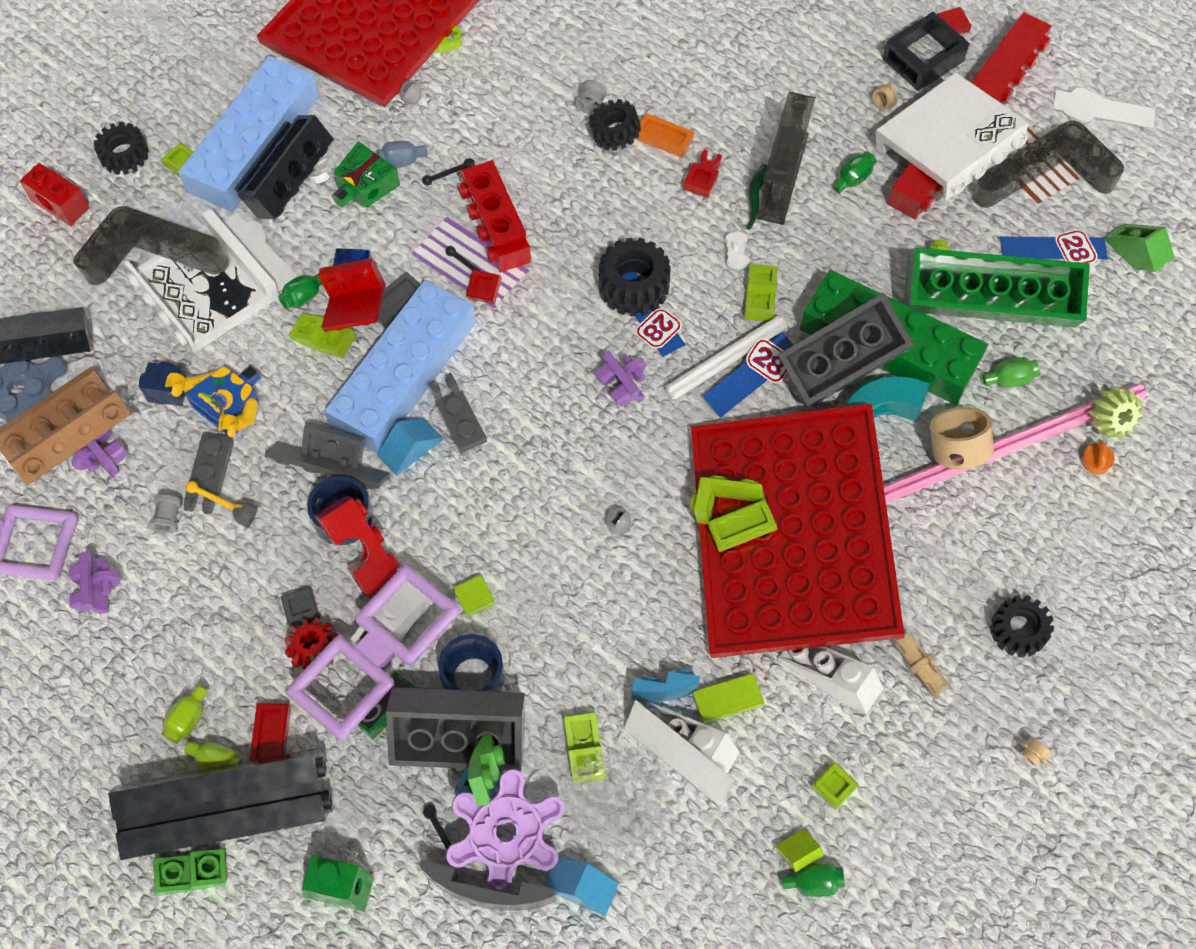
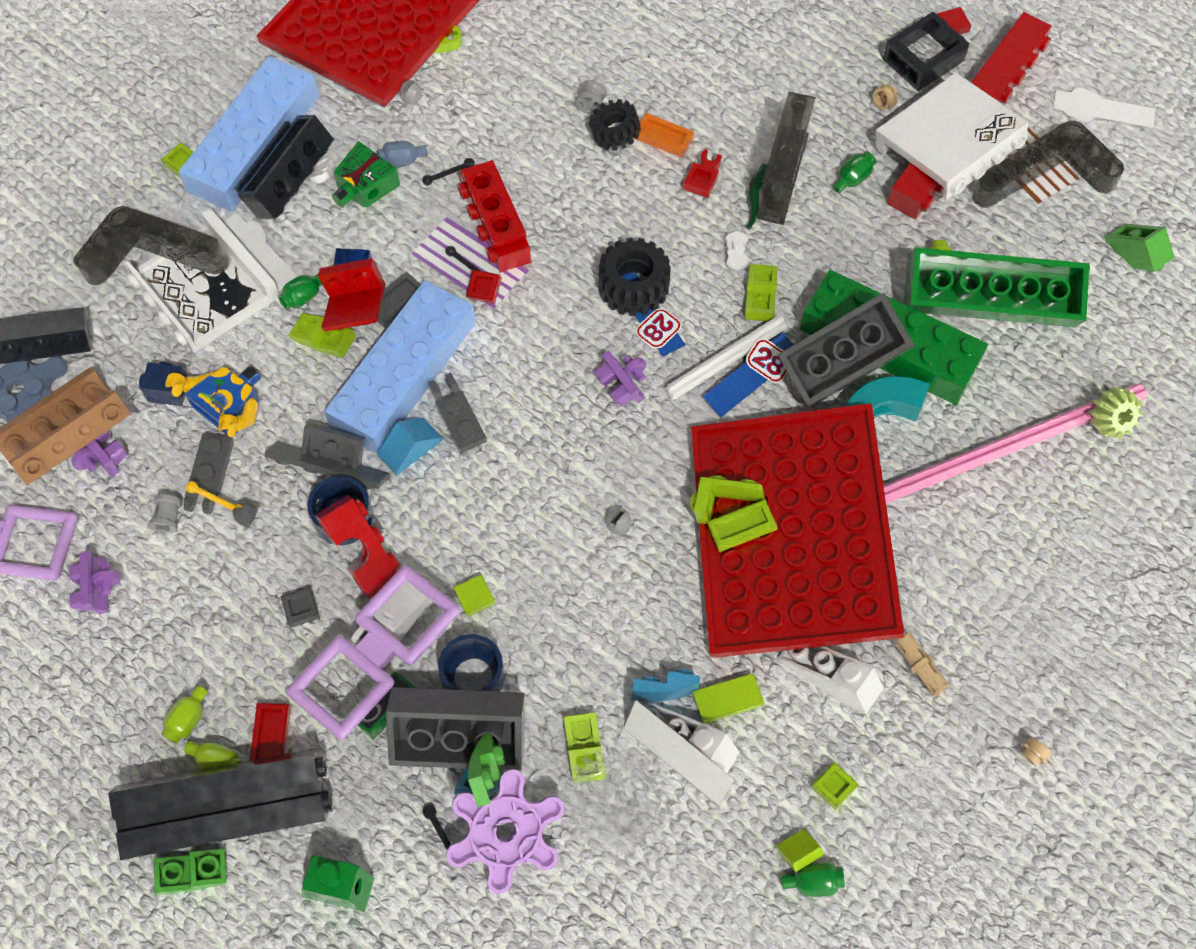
red brick [20,163,90,226] -> none
black tyre [94,122,149,175] -> none
red gear [285,617,338,672] -> none
dark grey slope [420,860,557,911] -> none
dark azure slope [544,857,619,917] -> none
tan piece [930,407,994,470] -> none
bright green plant [983,357,1040,388] -> none
black tyre [990,595,1054,658] -> none
blue sticker [1000,229,1108,264] -> none
orange tile [1081,440,1115,474] -> none

